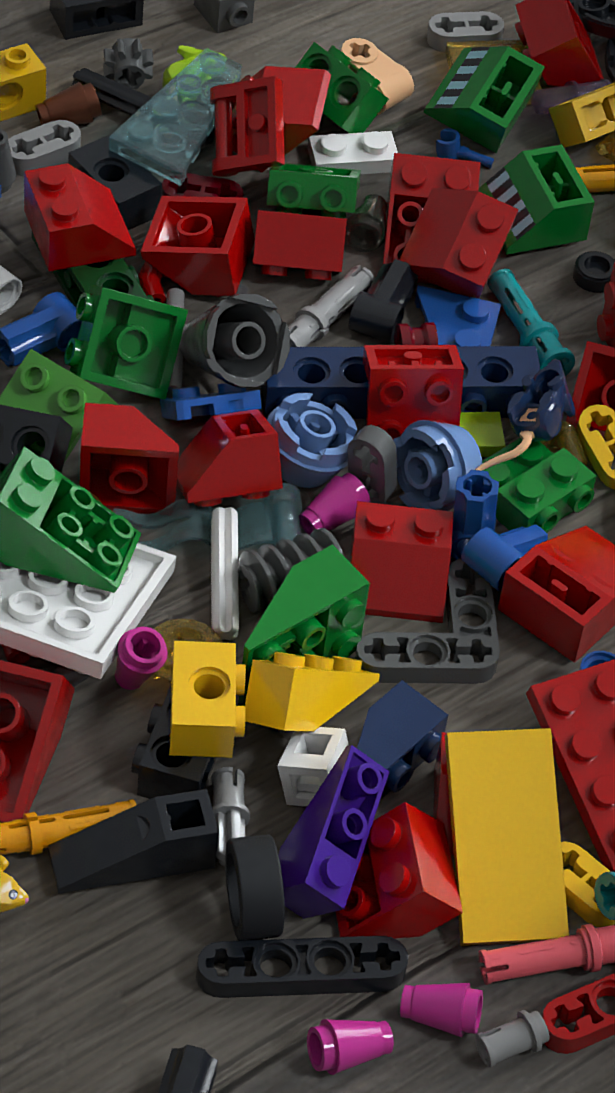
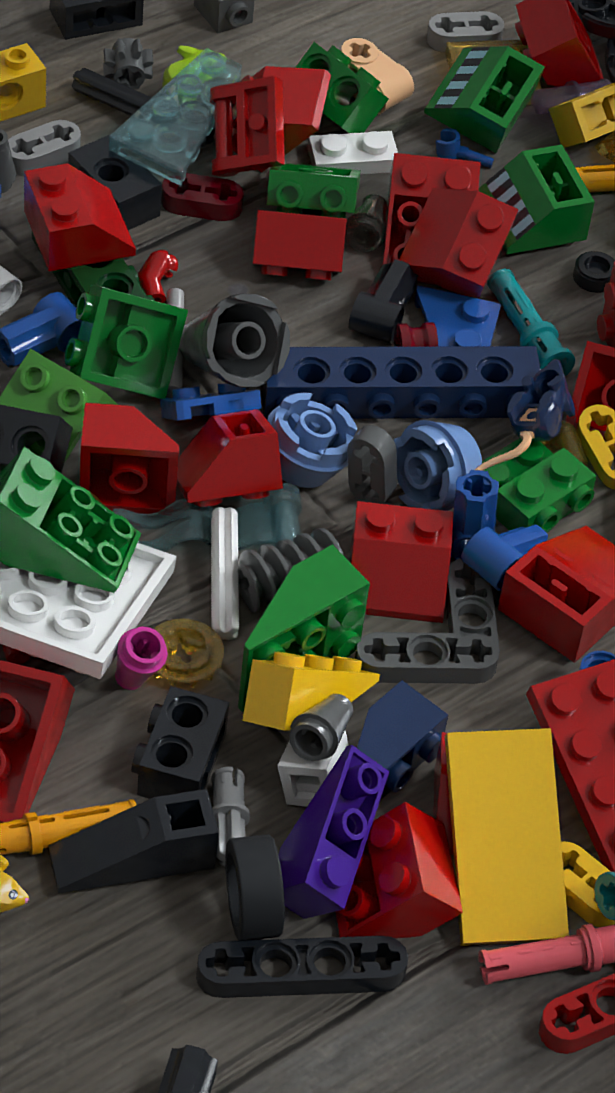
copper cone [35,82,102,125] -> none
red slope [140,196,255,297] -> none
yellow brick [169,641,246,758] -> none
light grey pin [288,265,374,347] -> none
dark pink cone [298,473,370,535] -> none
dark pink cone [307,1019,394,1075] -> none
red bracket [363,345,464,439] -> none
dark pink cone [400,983,483,1038] -> none
lime tile [460,412,506,457] -> none
light grey pin [475,1010,549,1068] -> none
none -> dark grey cone [290,694,353,761]

